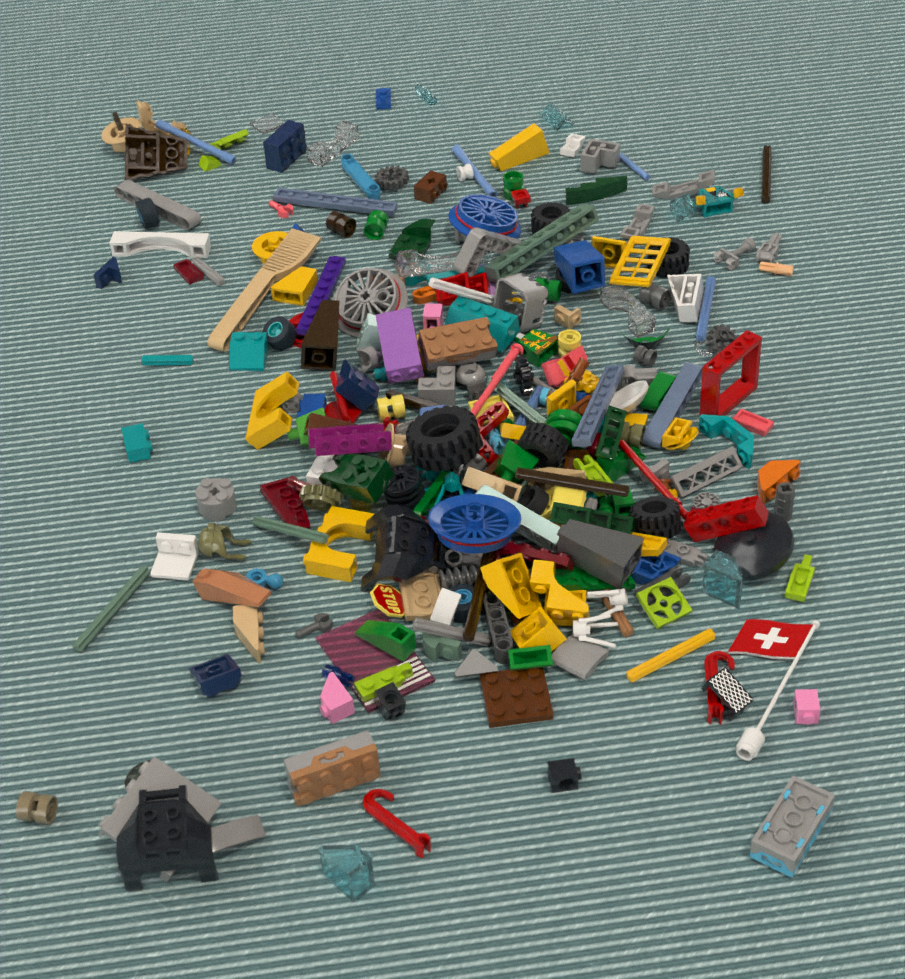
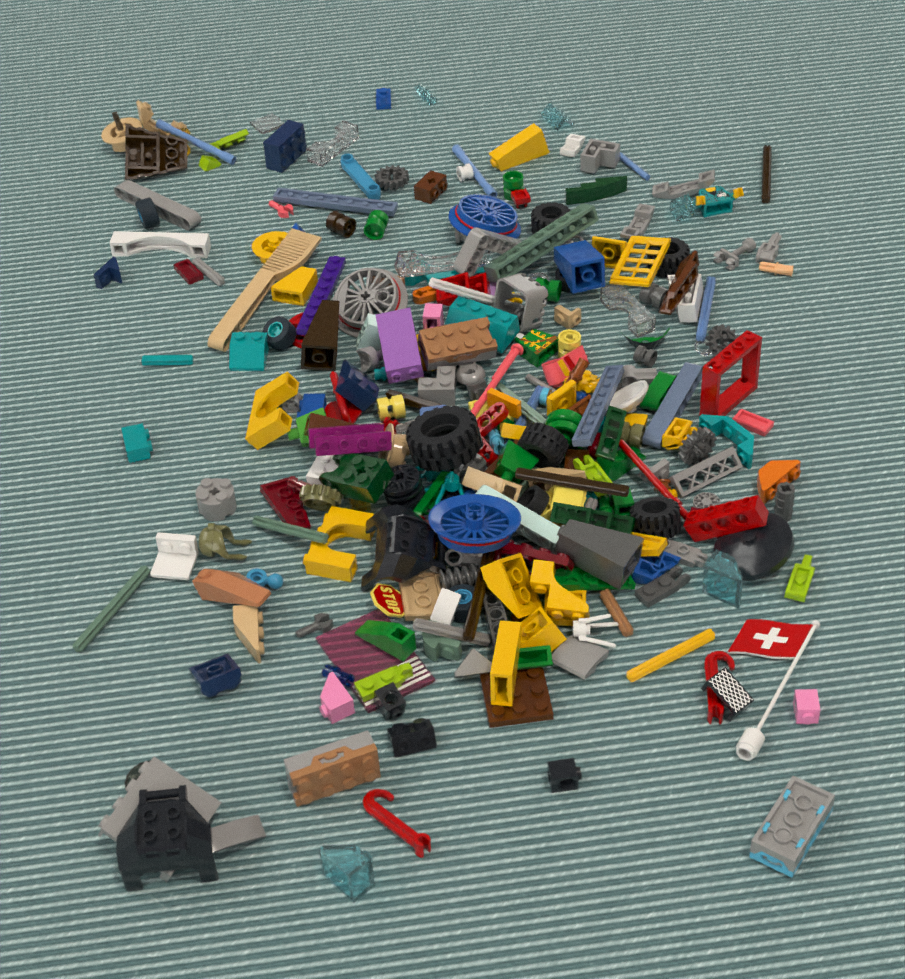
dark tan wheel [16,791,58,825] -> none
dark green piece [388,219,435,262] -> none
black gear [513,355,534,395] -> none
white plant [586,588,628,624] -> none
lime piece [636,577,693,630] -> none
none -> black bracket [387,718,437,757]
none -> light orange tile [487,388,521,419]
none -> yellow slope [490,621,521,706]
none -> reddish brown wedge [658,250,699,315]
none -> dark grey gear [678,427,717,466]

